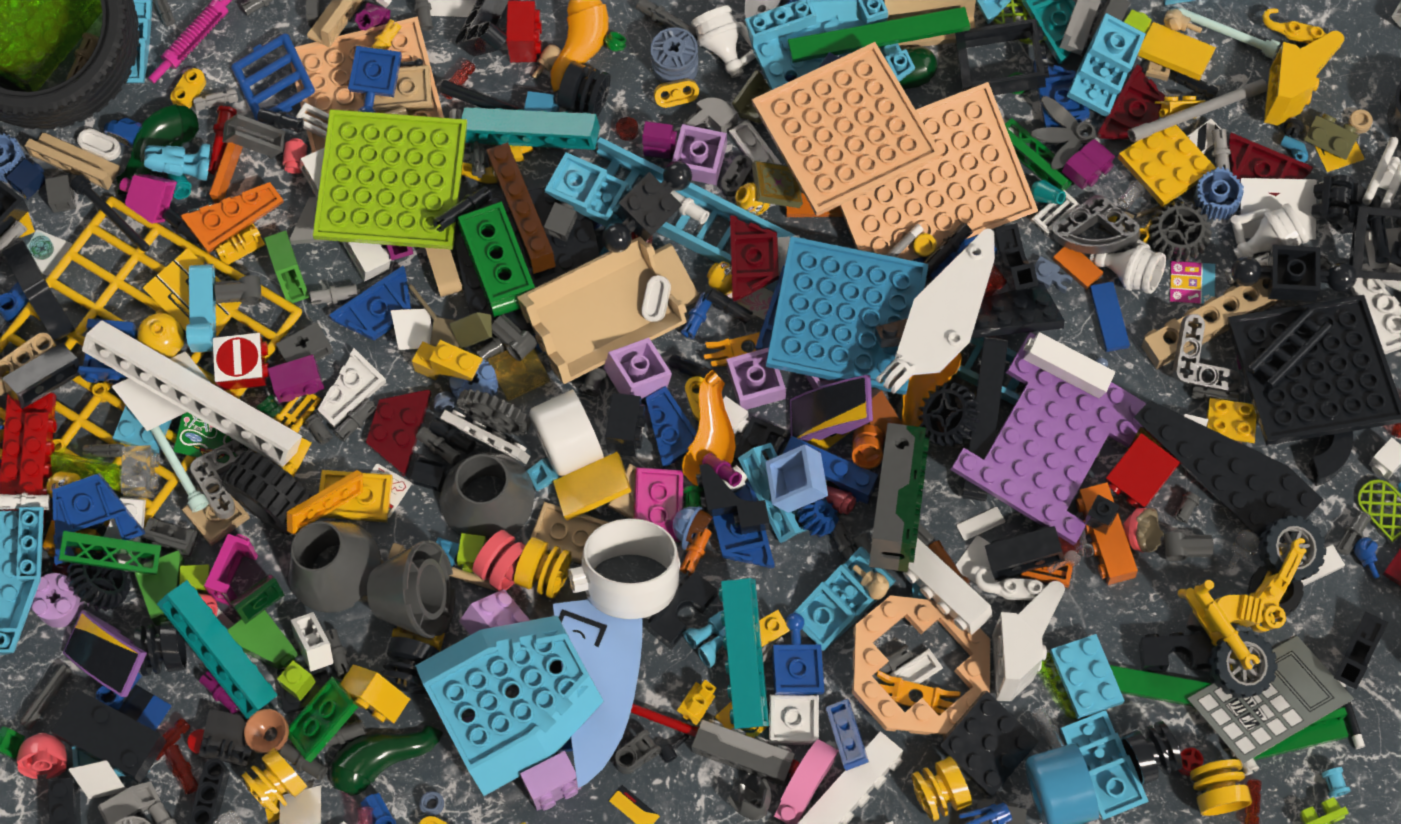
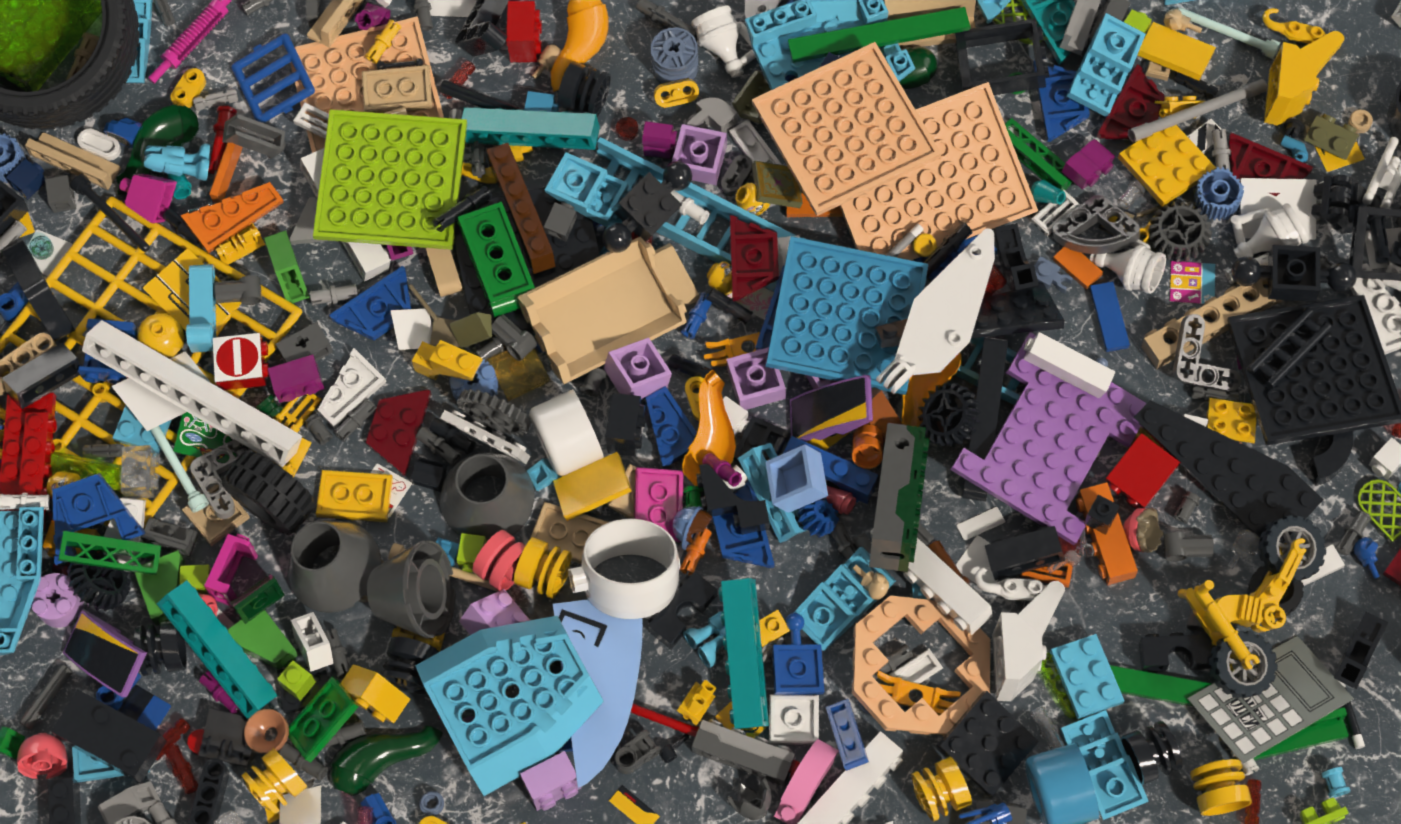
white sticker [69,760,126,799] -> none
black pin [257,107,304,133] -> none
coral brick [283,138,308,174] -> none
light orange tile [287,470,363,534] -> none
blue plate [348,46,402,113] -> none
sand blue plate [433,391,457,412] -> none
green plate [604,31,626,52] -> none
white tile [641,275,671,322] -> none
dark grey plant [1031,96,1096,170] -> none
red wheel [1178,748,1204,776] -> none

